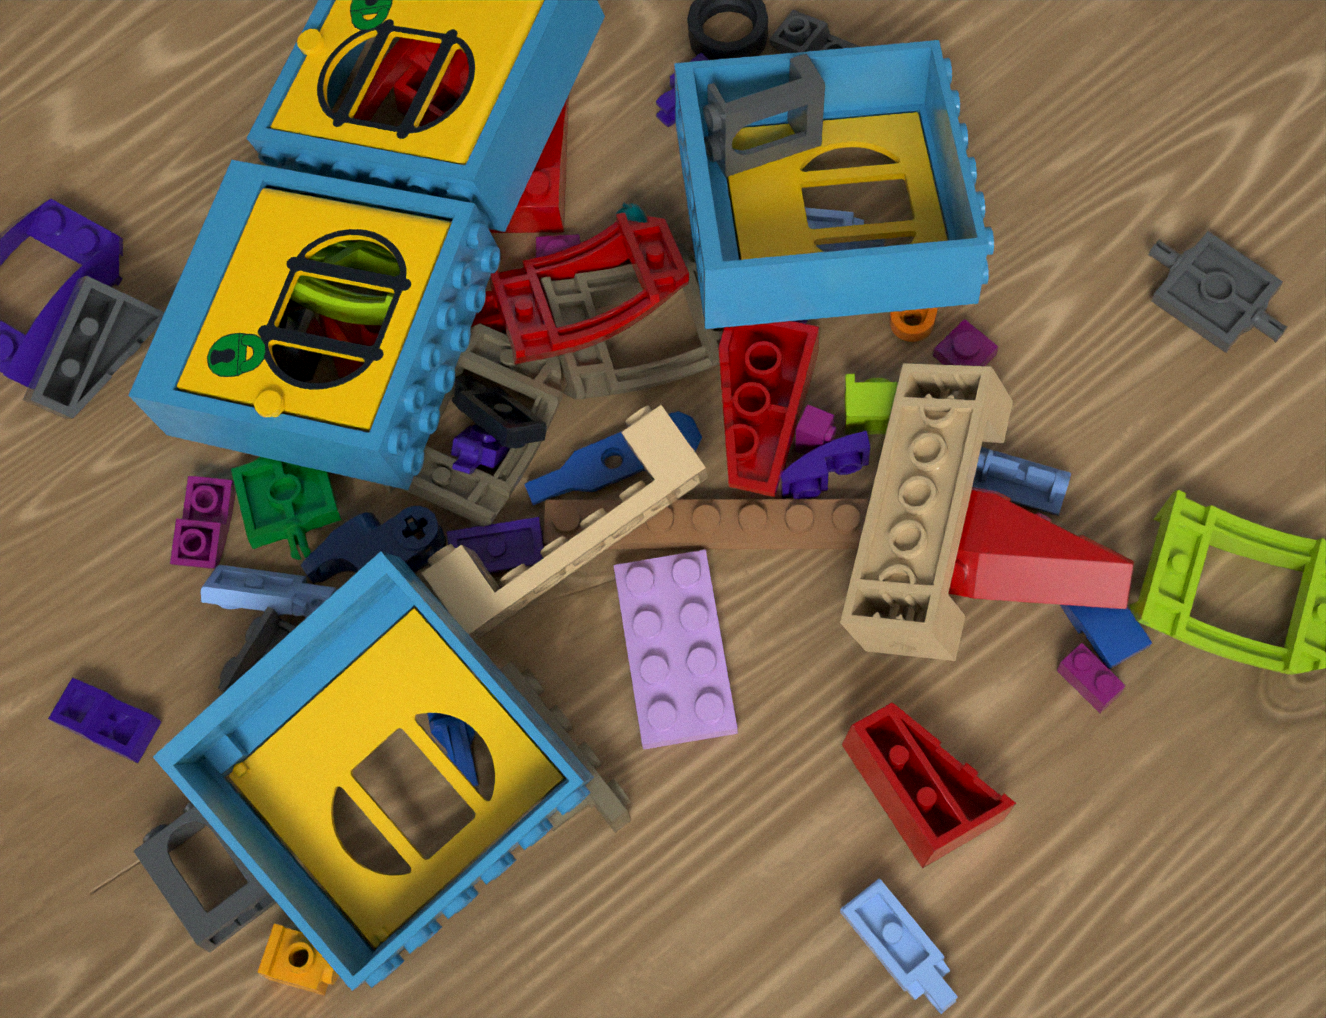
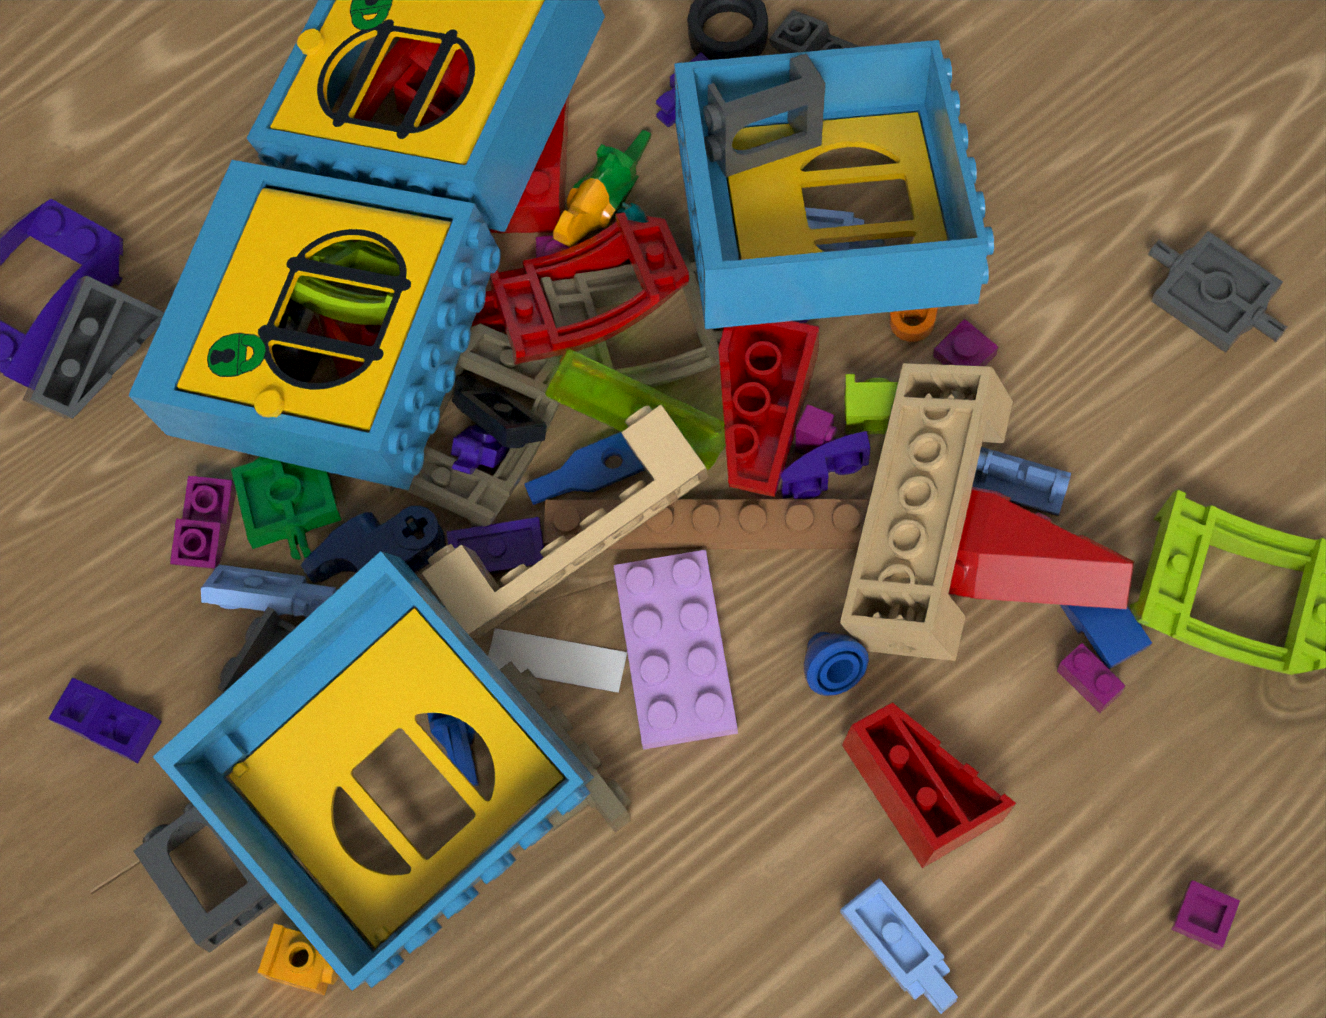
none -> white sticker [488,628,627,693]
none -> clear neon green slope [545,349,726,471]
none -> animal [553,130,651,247]
none -> blue brick [803,632,869,696]
none -> magenta plate [1171,880,1240,950]

